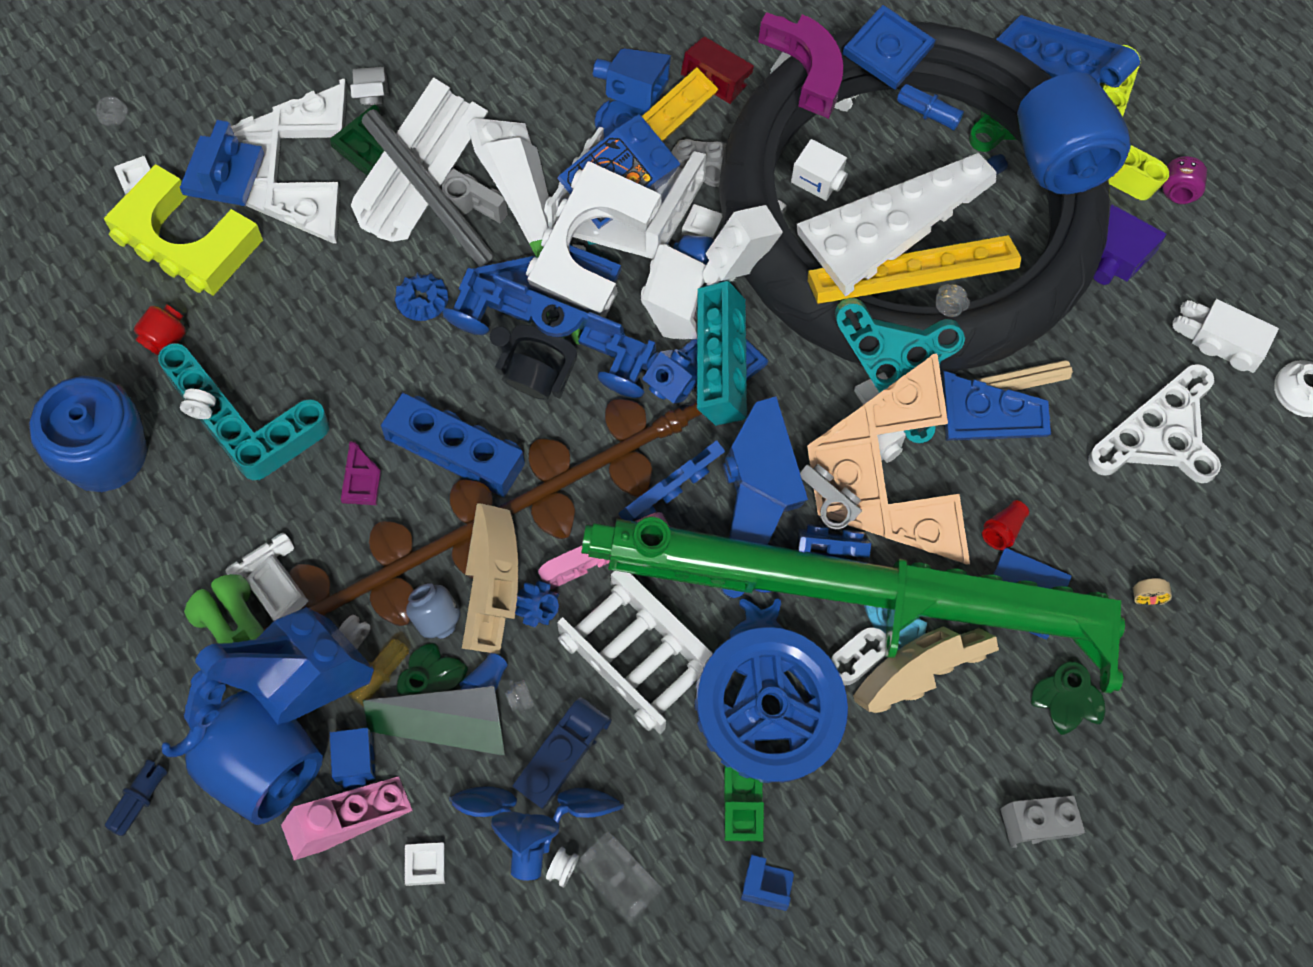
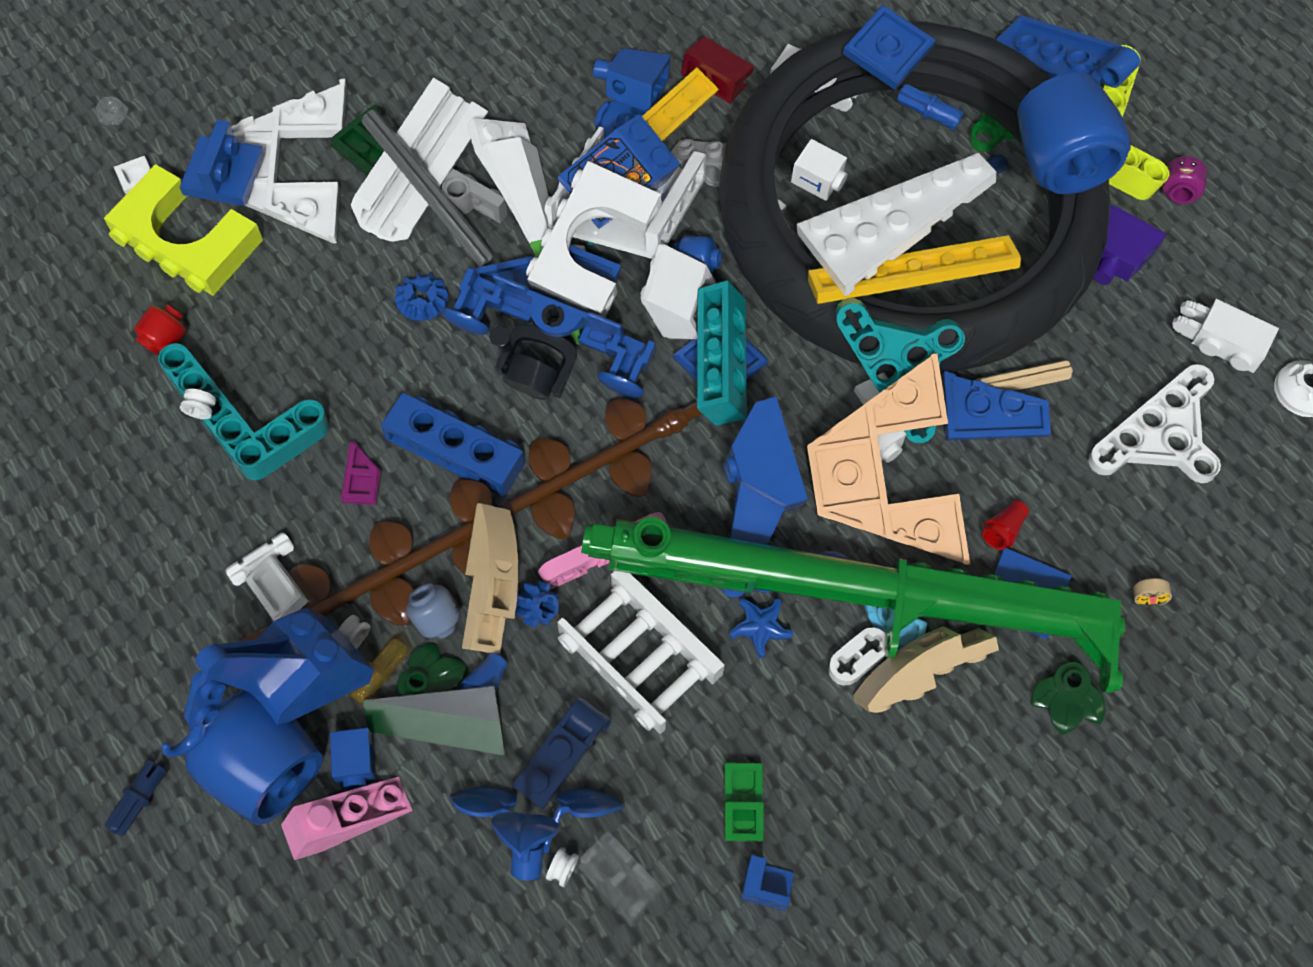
blue piece [29,376,147,492] -> none
bright green piece [184,574,264,644] -> none
light grey plate [350,66,389,105] -> none
white tile [405,842,445,886] -> none
clear plate [505,679,535,715] -> none
blue wing [618,440,725,521] -> none
blue brick [642,349,697,404] -> none
white tile [682,204,723,239] -> none
blue gear [694,627,848,783] -> none
white hinge [702,205,783,285] -> none
magenta arch [758,12,843,119] -> none
blue wing [797,524,871,558] -> none
light grey plate [800,464,862,529] -> none
clear plate [936,284,970,317] -> none
light grey plate [1000,796,1085,848] -> none

